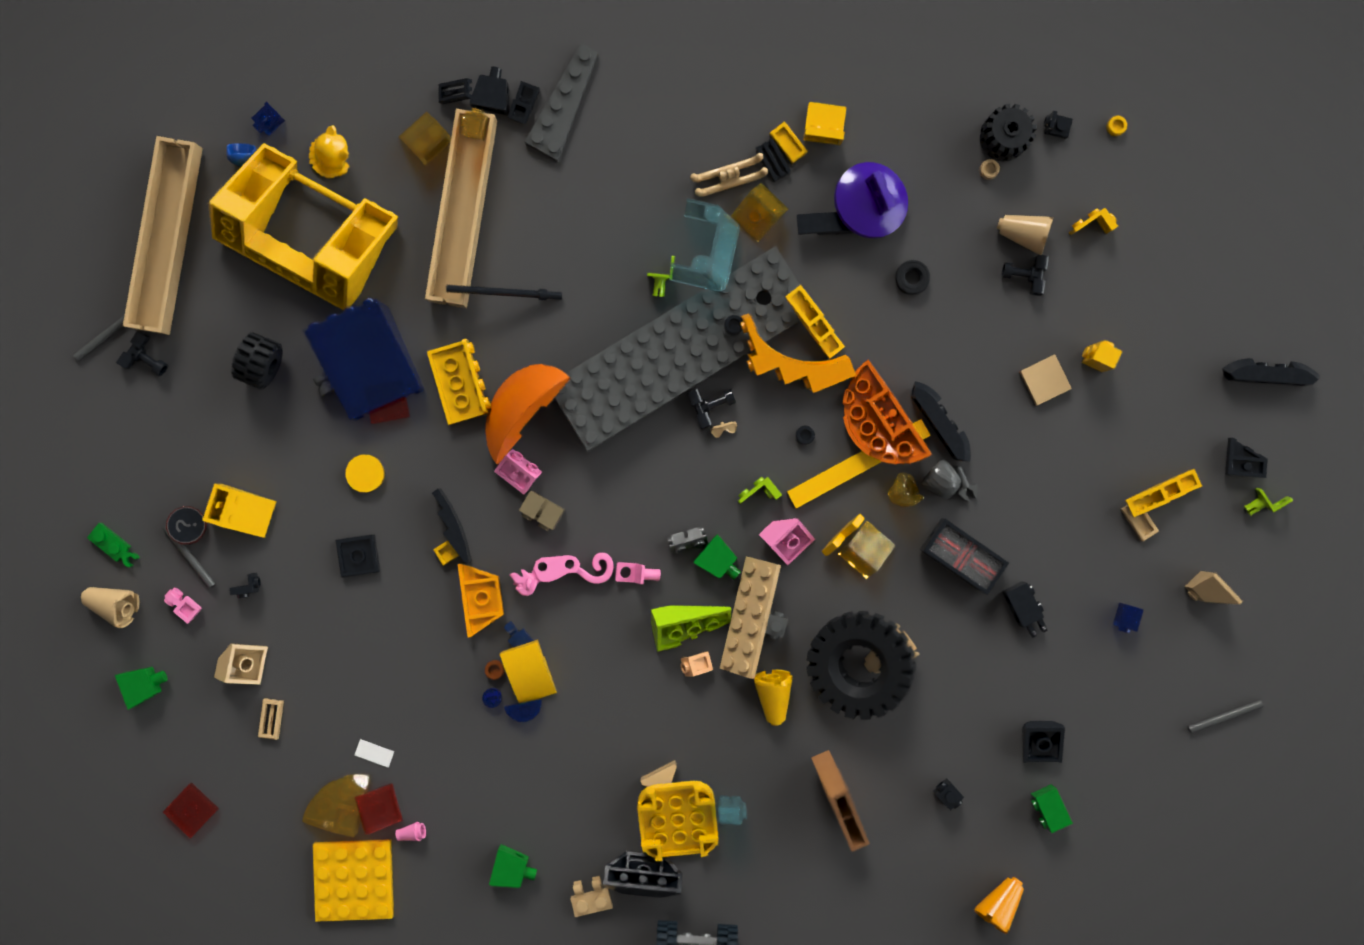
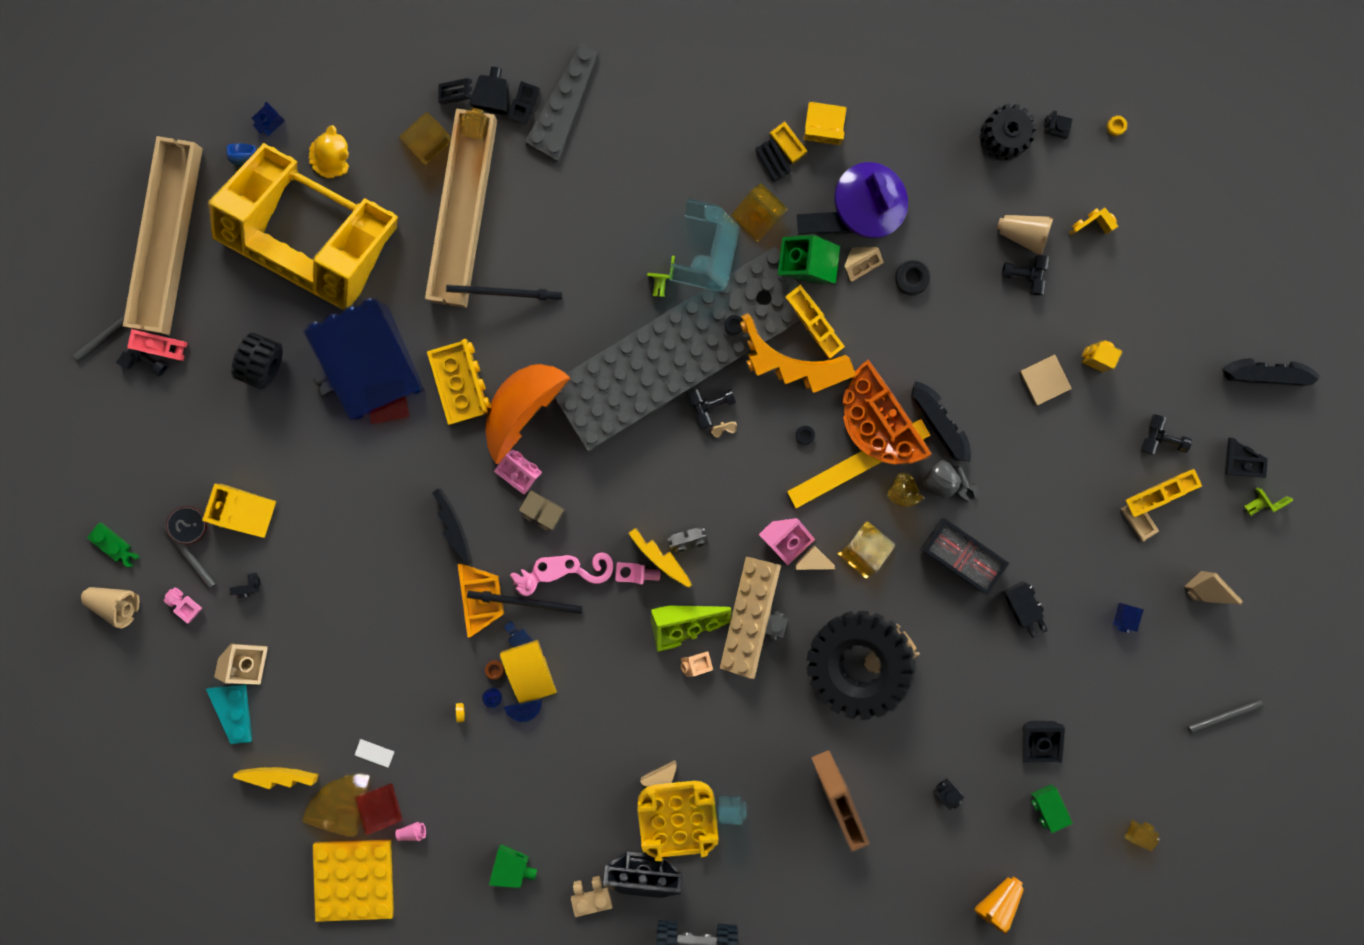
green torso [115,667,168,709] -> none
clear red tile [163,783,219,838] -> none
tan tile [258,698,284,740] -> none
black tile [336,534,380,578] -> none
yellow tile [346,455,385,492] -> none
yellow tile [433,541,459,566] -> none
tan piece [690,153,768,197] -> none
green torso [693,534,741,580] -> none
lime bracket [737,477,782,504] -> none
yellow cone [754,669,793,726] -> none
yellow tile [821,514,865,556] -> none
tan tile [979,159,1000,180] -> none
none -> coral plate [127,329,188,361]
none -> teal wing [206,684,252,744]
none -> yellow slope [233,767,319,789]
none -> yellow tile [456,703,465,723]
none -> black bar [467,590,582,614]
none -> yellow slope [628,528,692,587]
none -> green slope [778,235,840,284]
none -> tan slope [795,546,835,570]
none -> tan slope [844,247,884,282]
none -> clear yellow brick [1125,820,1160,852]
none -> black bar [1141,414,1192,454]

